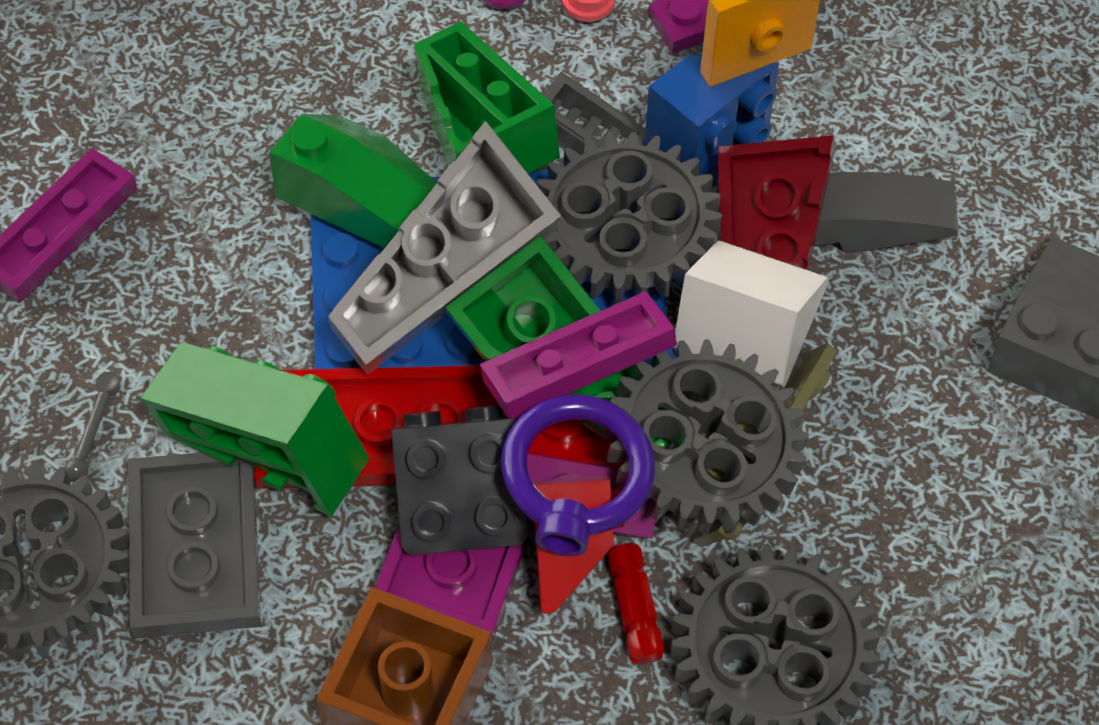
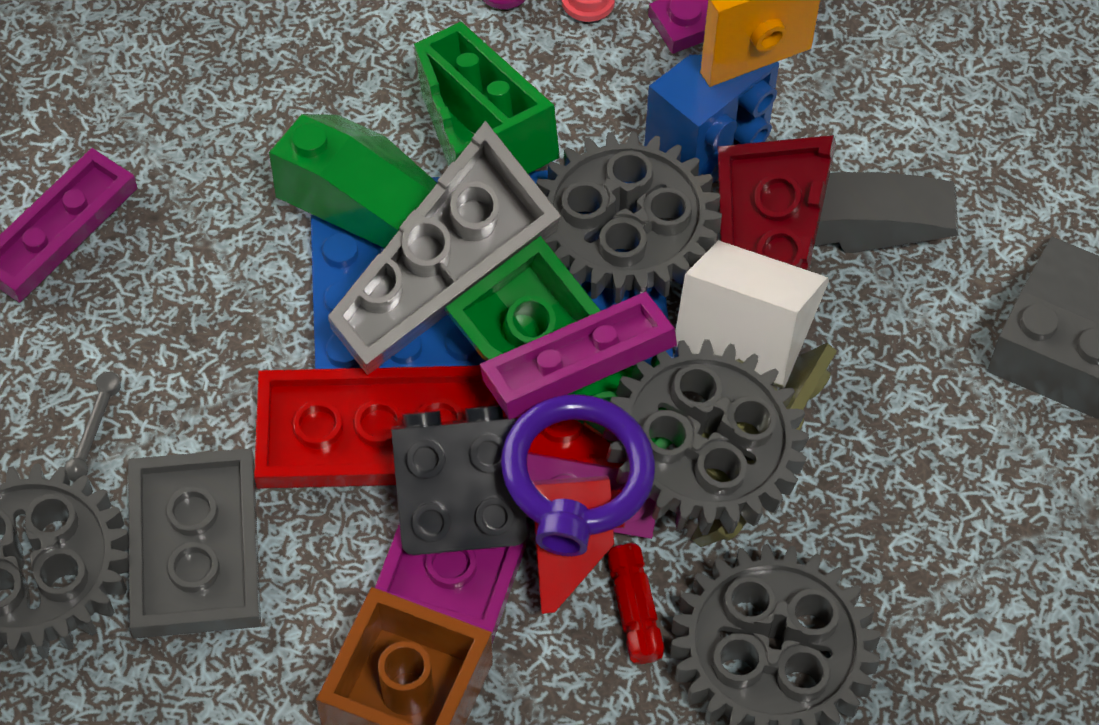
green wedge [140,342,370,517] -> none
dark grey slope [543,72,646,155] -> none

